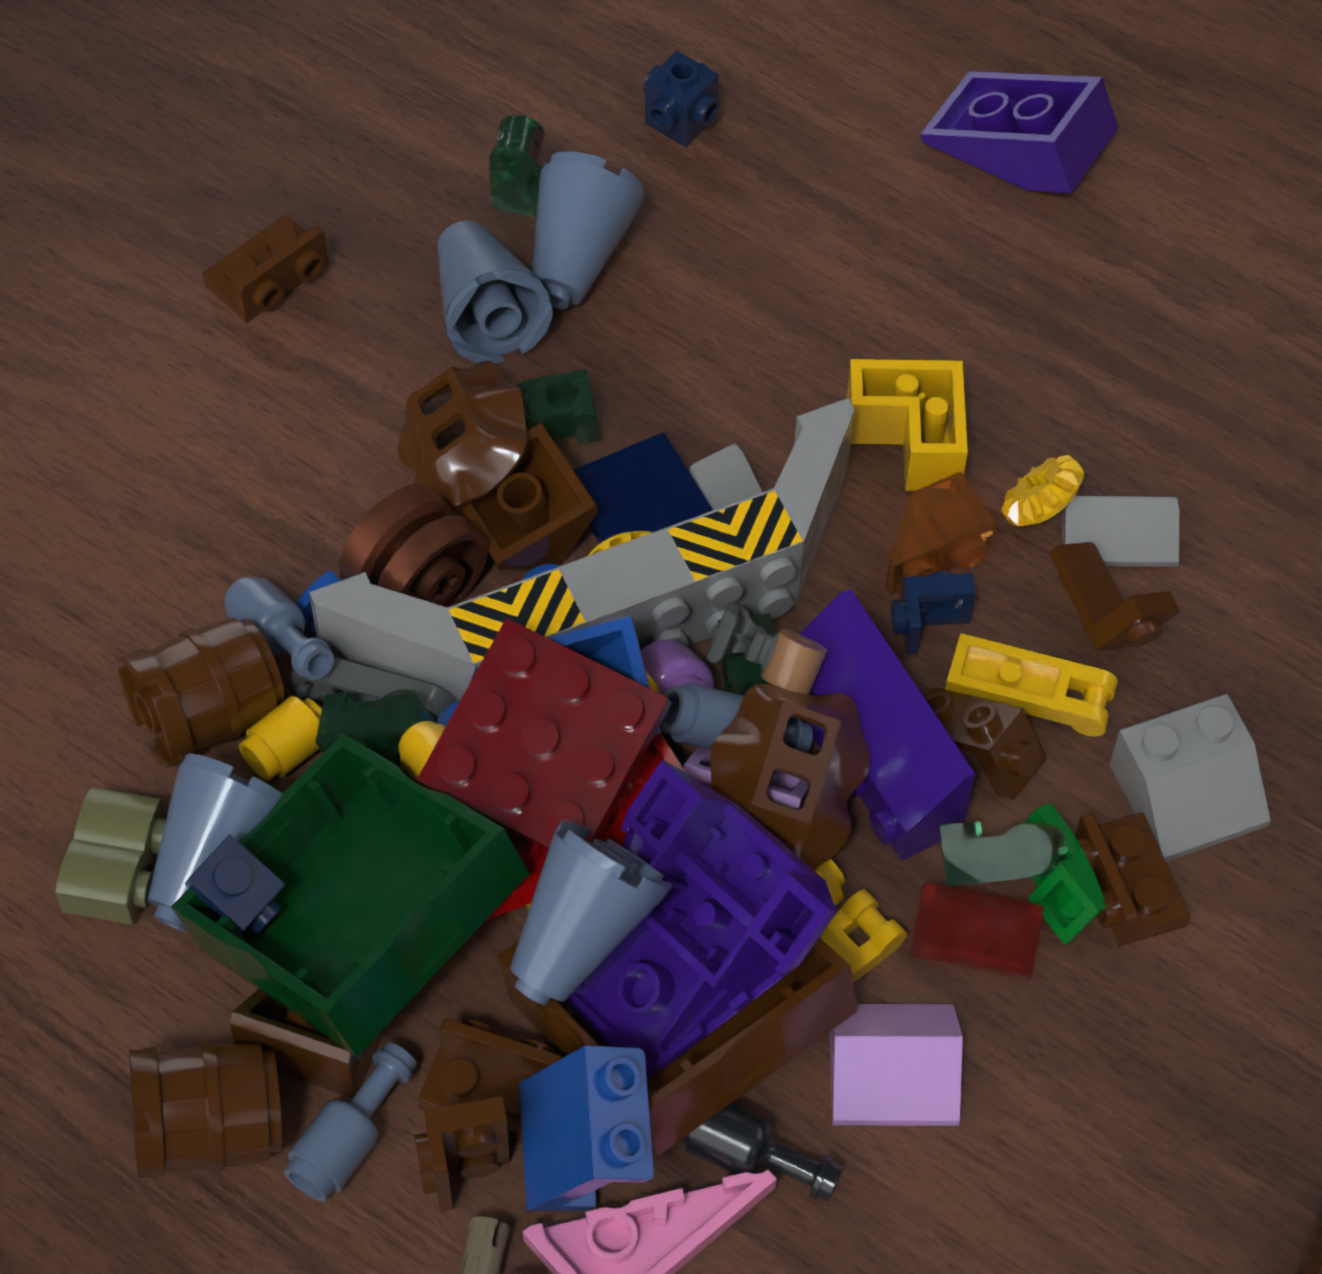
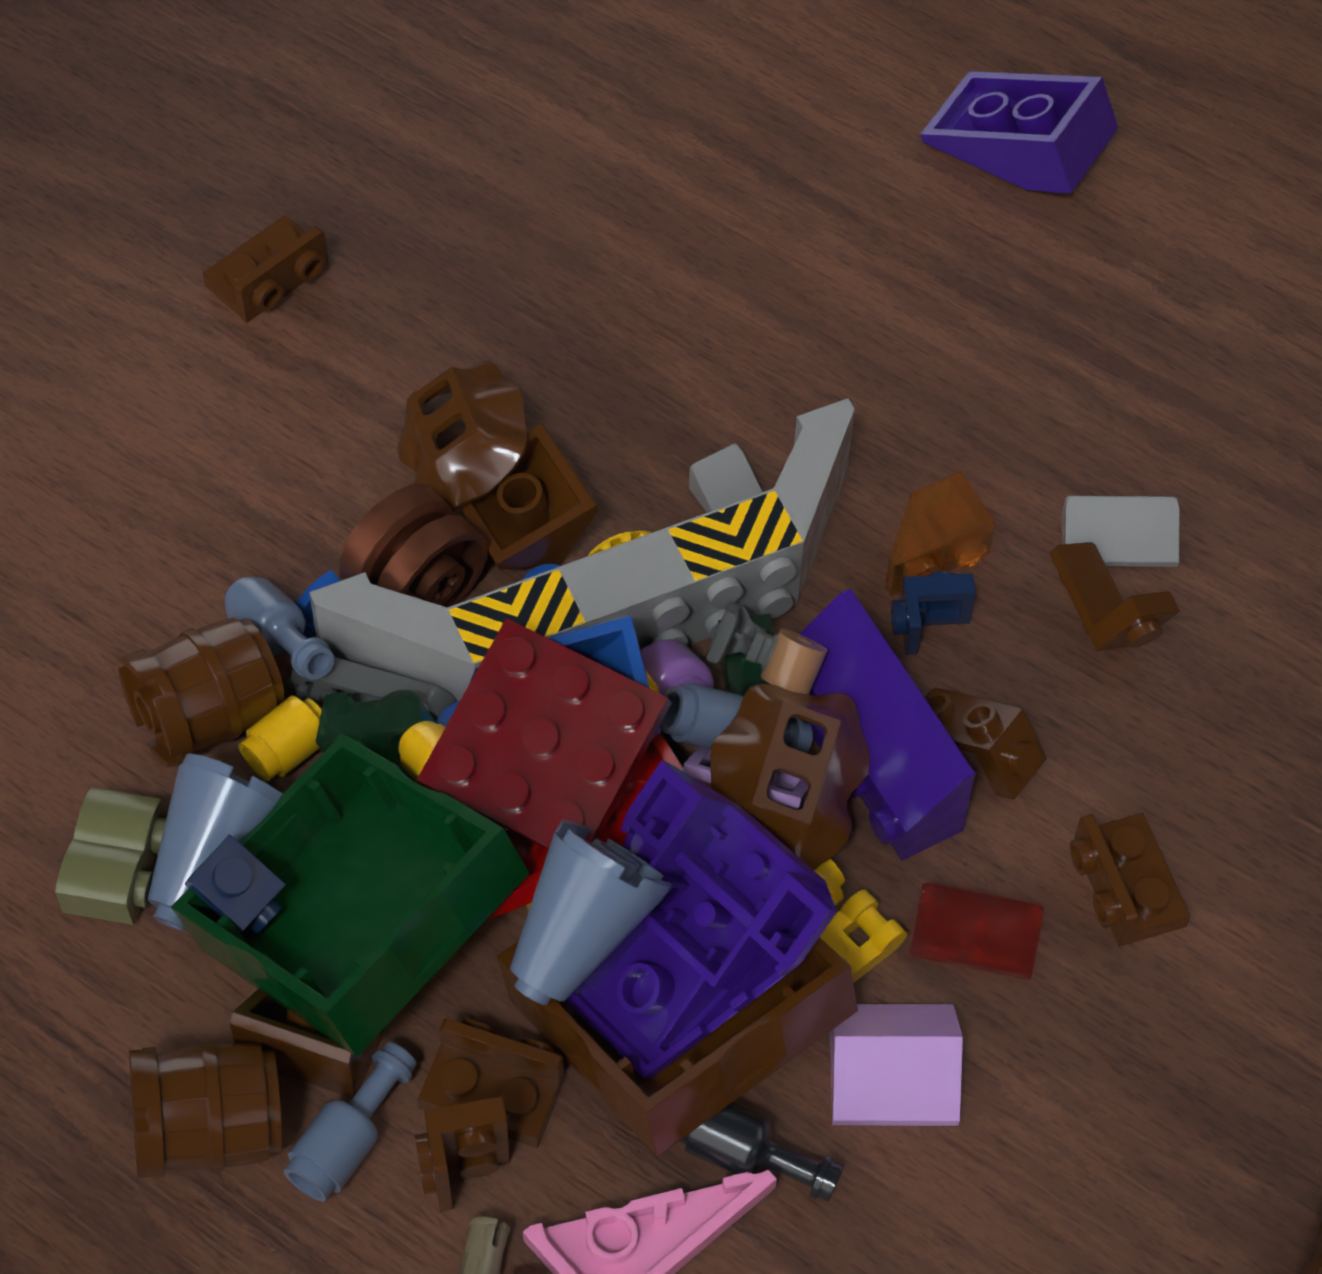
sand blue cone [437,220,553,364] -> none
clear green leg [489,115,545,217] -> none
clear green leg [515,369,601,444] -> none
blue panel [519,1046,654,1212] -> none
sand blue cone [531,151,646,310] -> none
clear blue tile [573,432,713,544] -> none
dark blue brick [643,50,720,147] -> none
yellow brick [846,359,968,492] -> none
clear green leg [940,821,1067,886] -> none
yellow plate [945,633,1118,737] -> none
yellow gear [1001,455,1084,527] -> none
green slope [1004,802,1106,945] -> none
light grey slope [1109,694,1271,862] -> none

